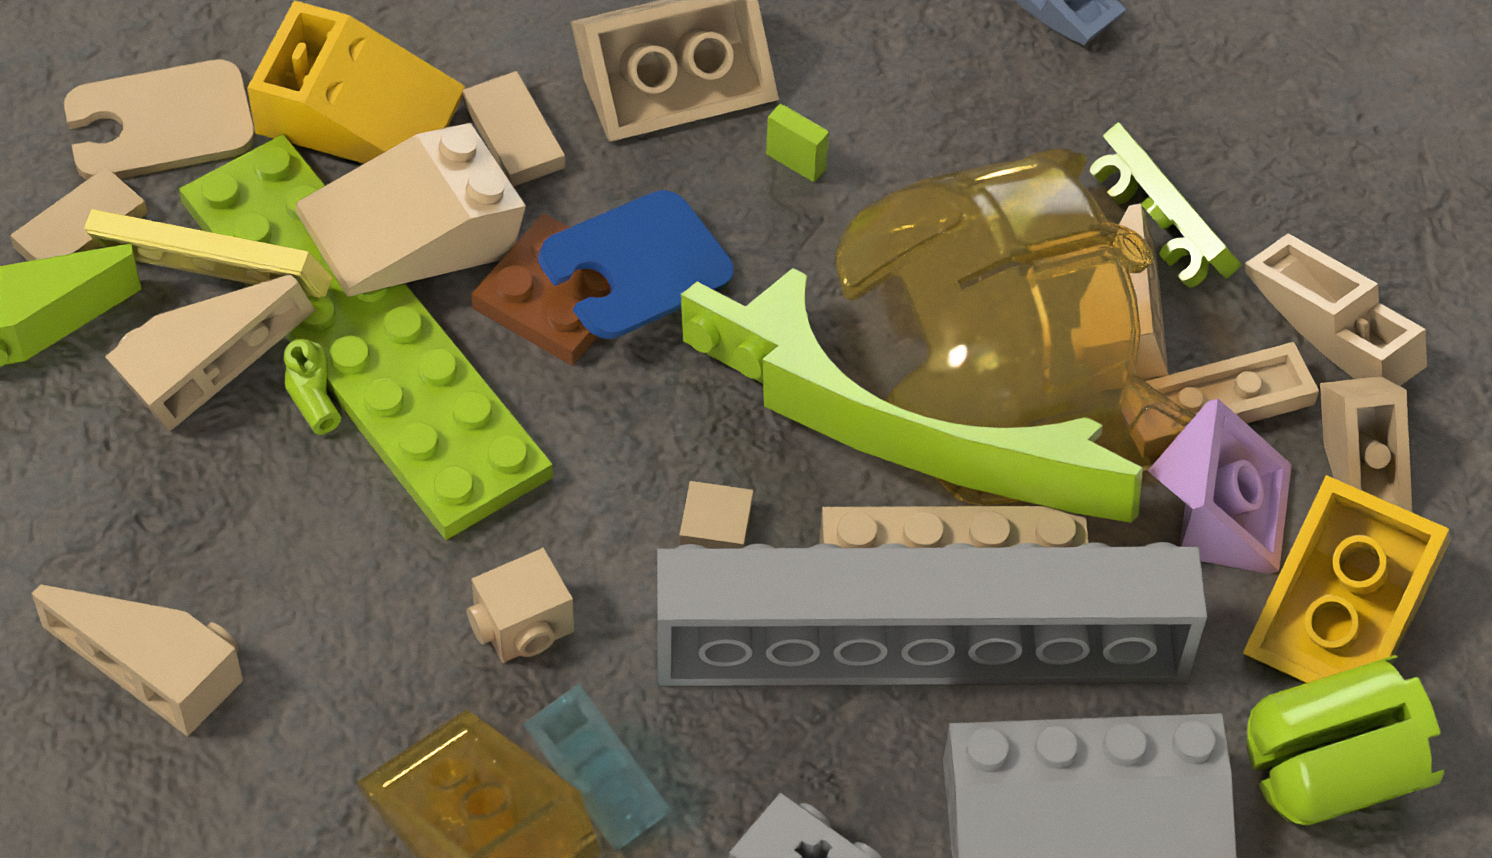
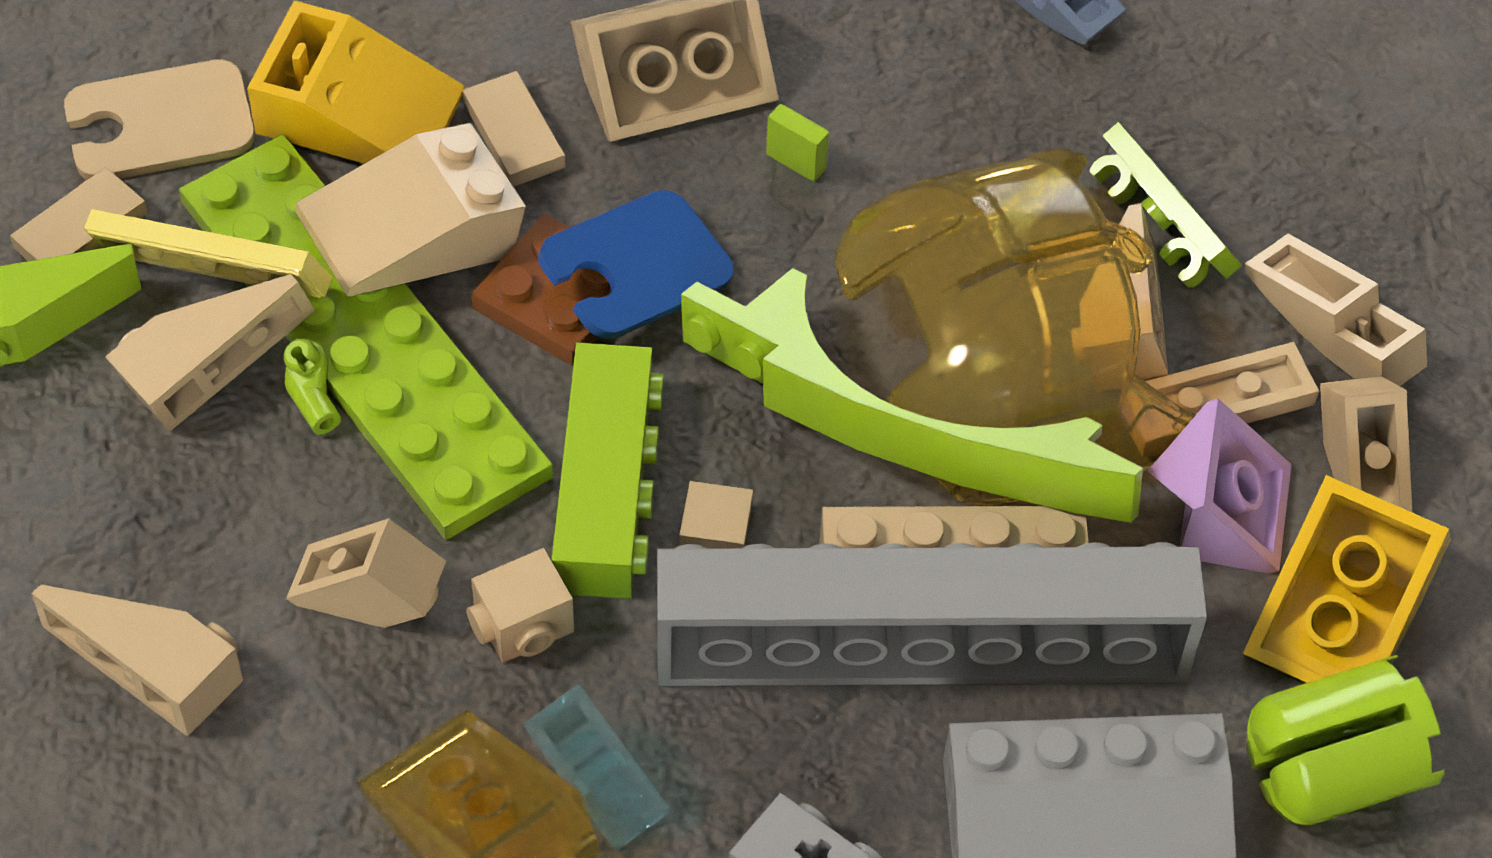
none -> tan slope [286,518,446,628]
none -> lime brick [551,343,664,599]

